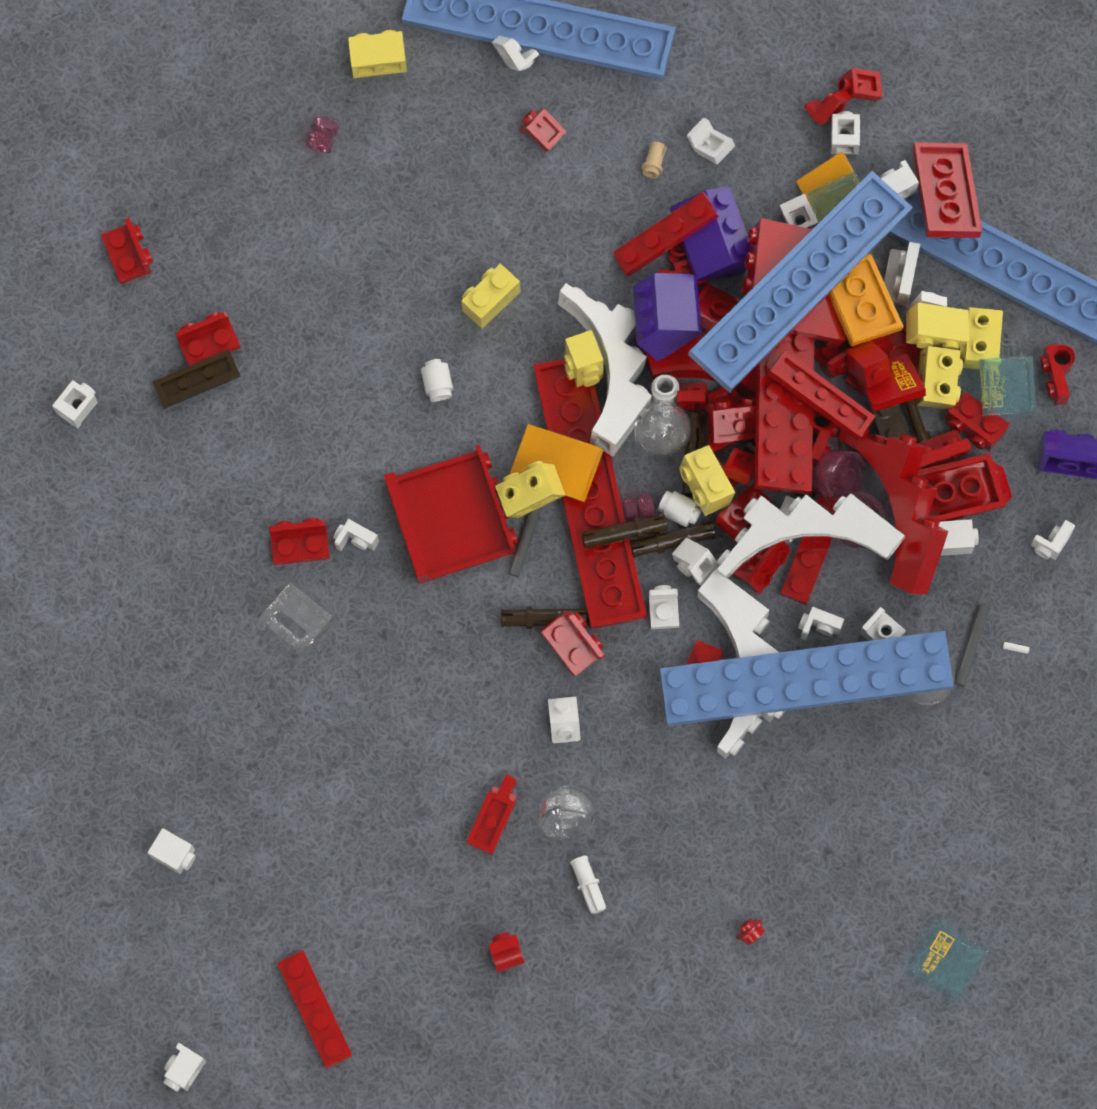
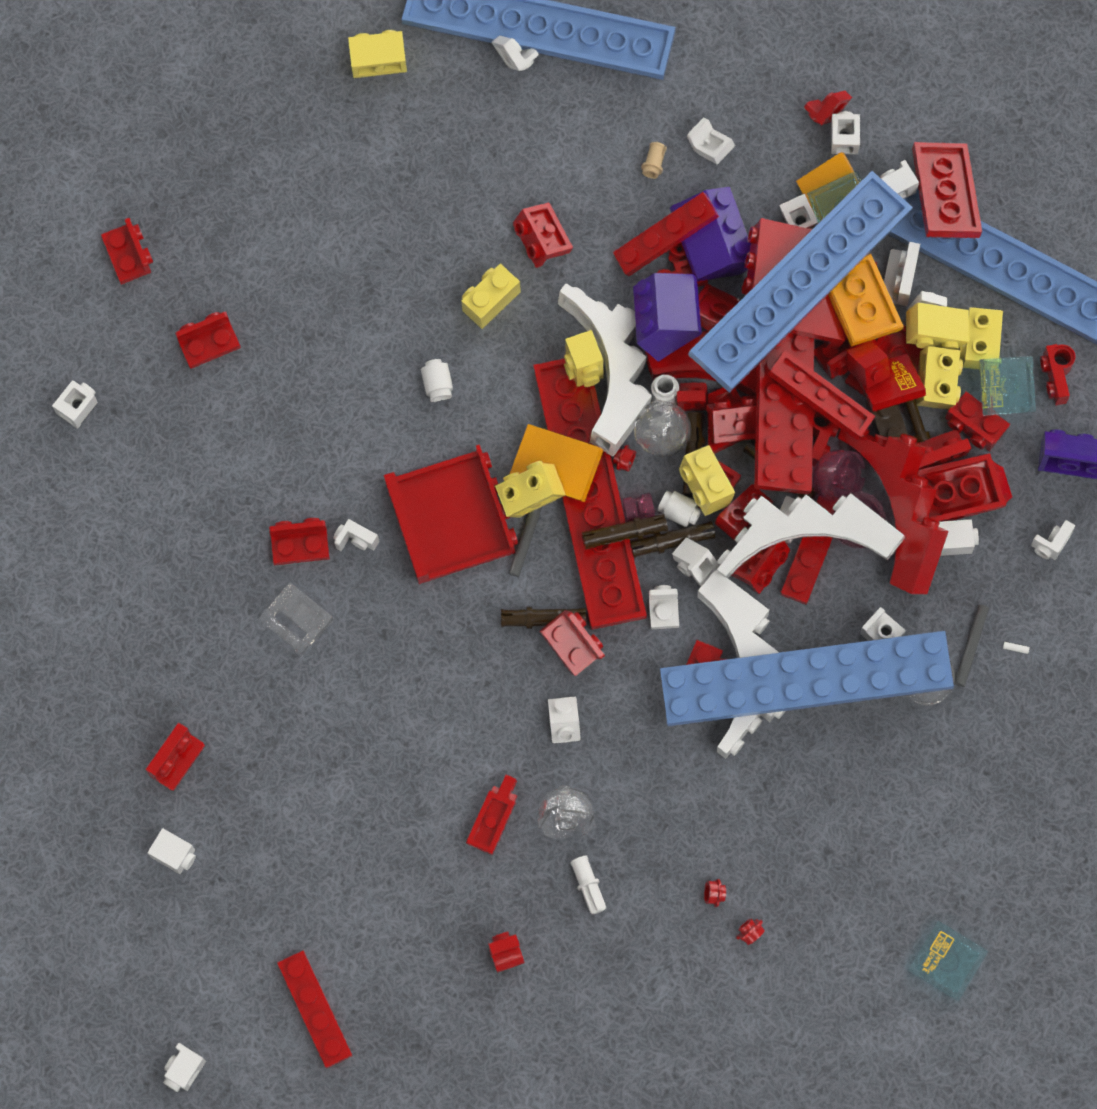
dark brown plate [153,350,241,409] -> none
clear pink wheel [306,117,339,153] -> none
bracket [519,108,566,152] -> none
red bracket [723,447,755,485] -> none
white bracket [798,606,844,640] -> none
red bracket [838,68,882,101] -> none
none -> red bracket [145,722,205,791]
none -> red bracket [513,202,573,268]
none -> red plate [613,445,636,472]
none -> red plate [704,879,726,907]

